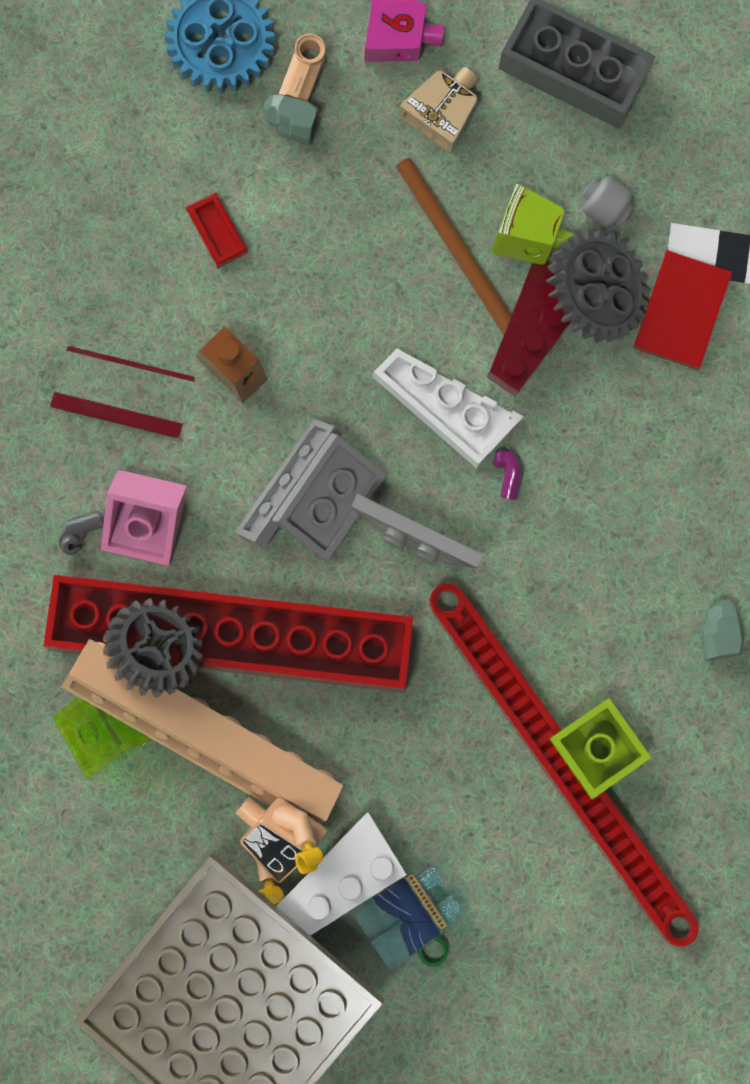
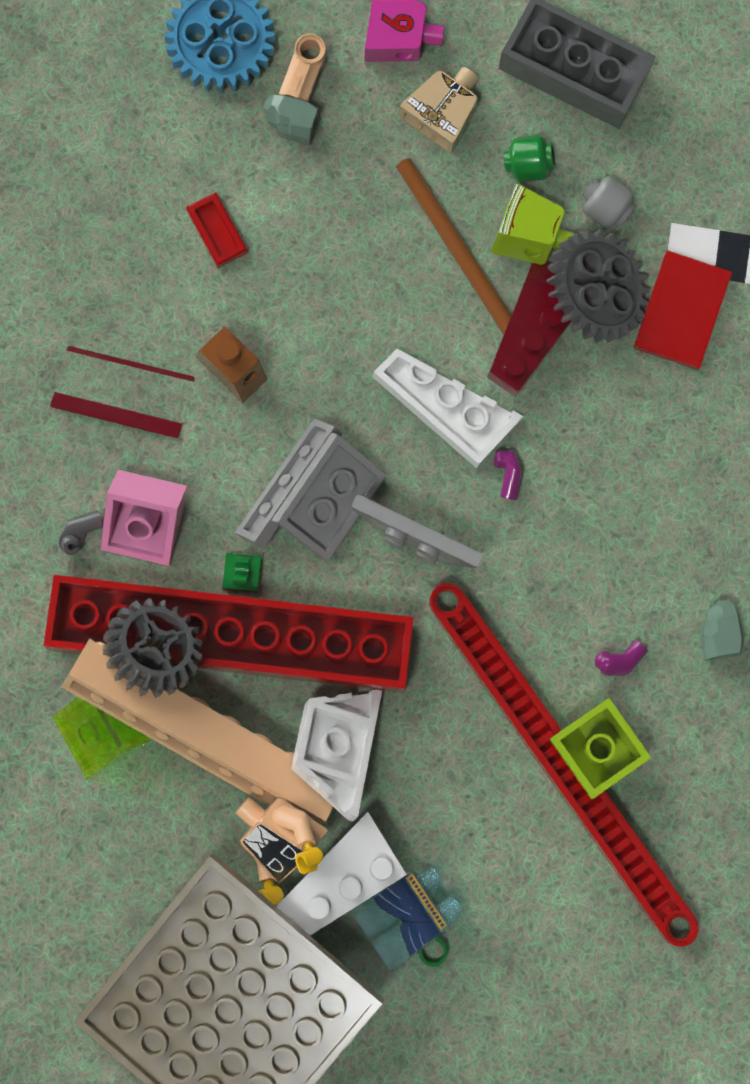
none -> green tile [222,553,262,593]
none -> white wing [291,689,382,821]
none -> green head [504,135,556,183]
none -> magenta arm [594,640,648,676]

